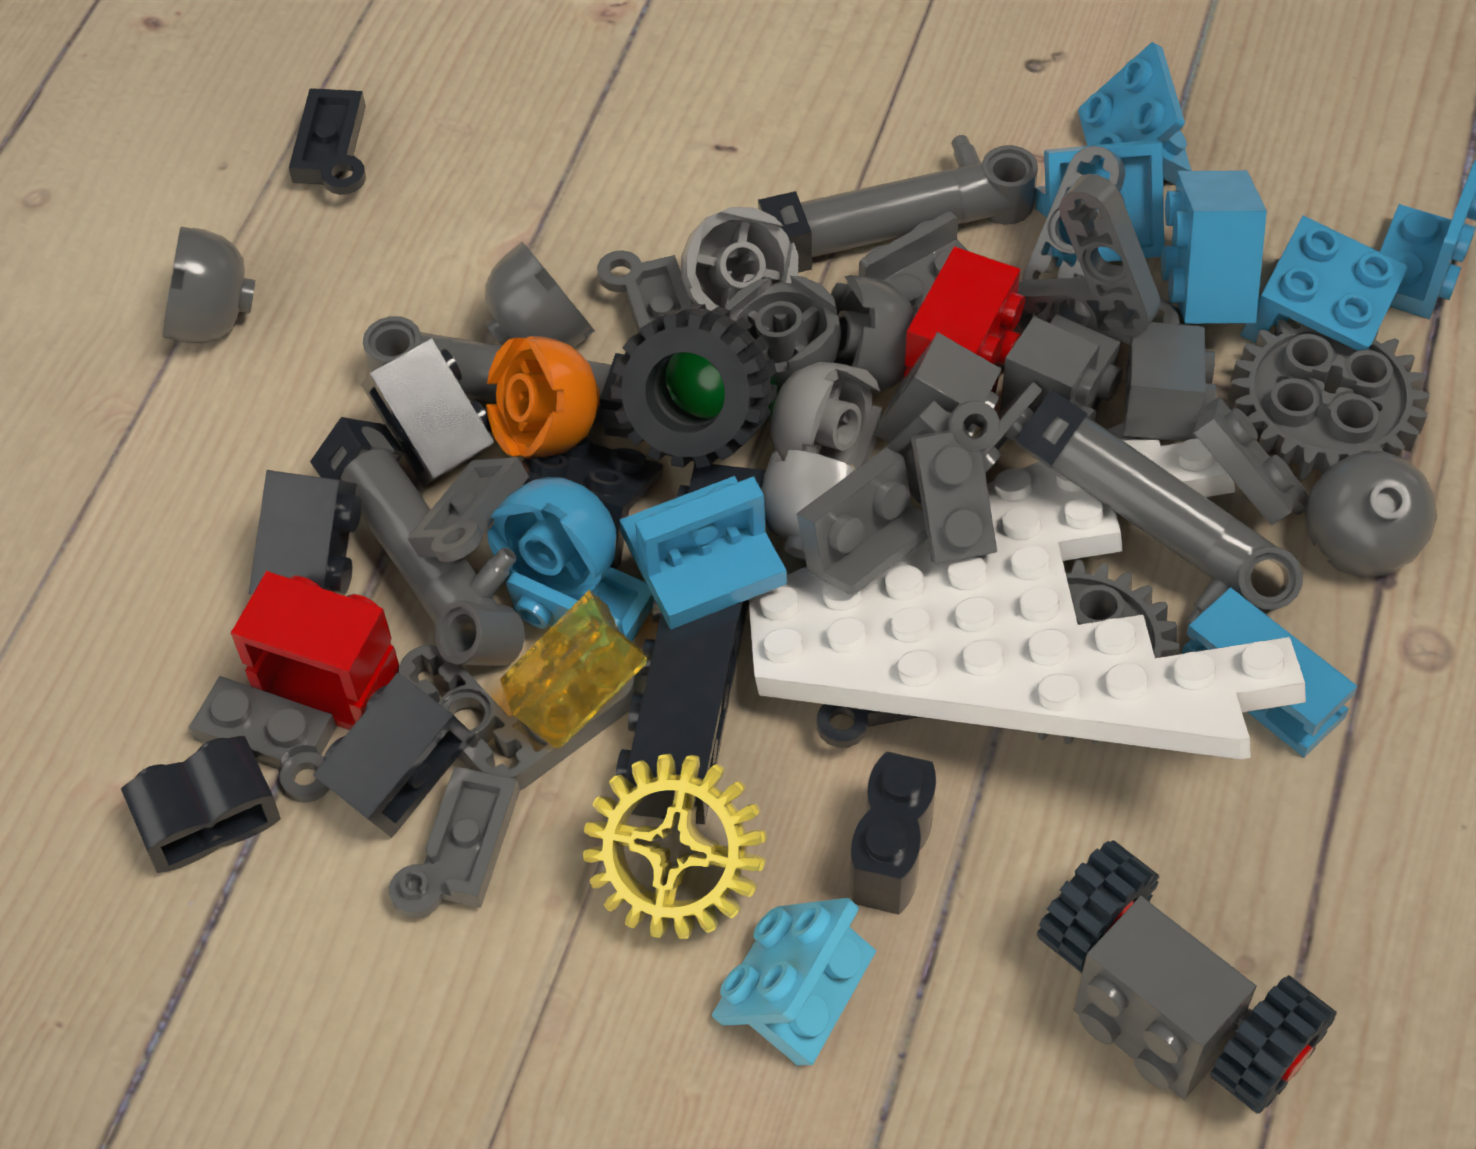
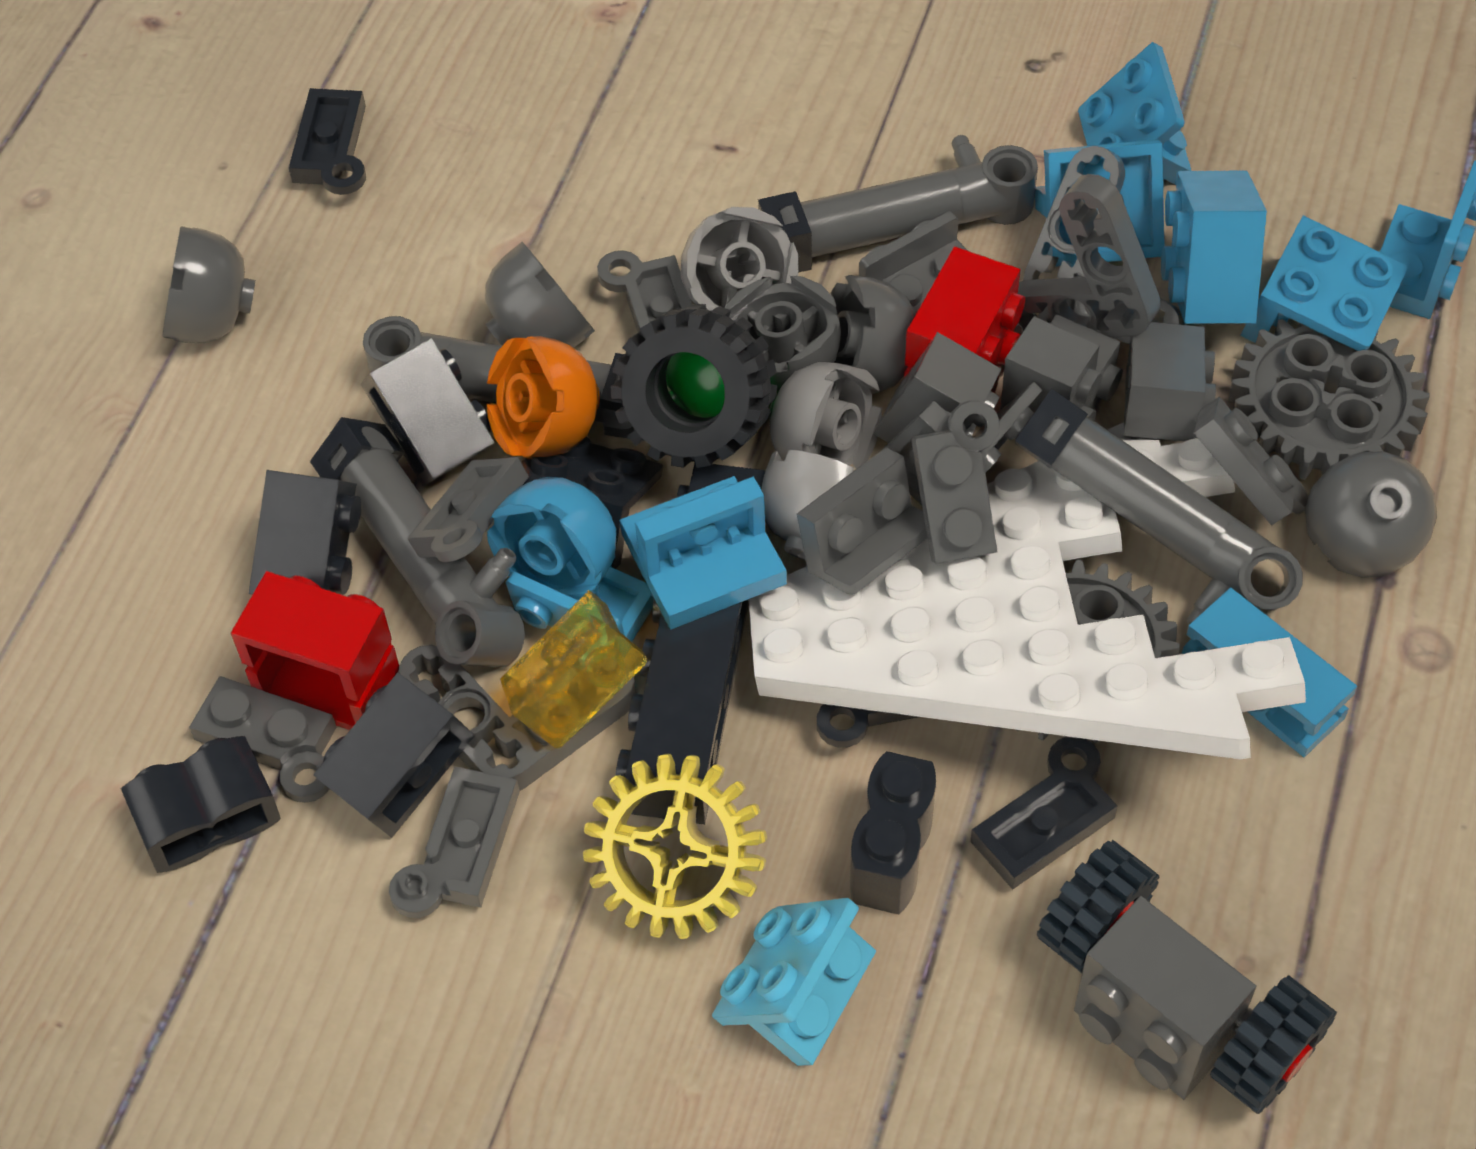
none -> black hinge [970,737,1118,890]

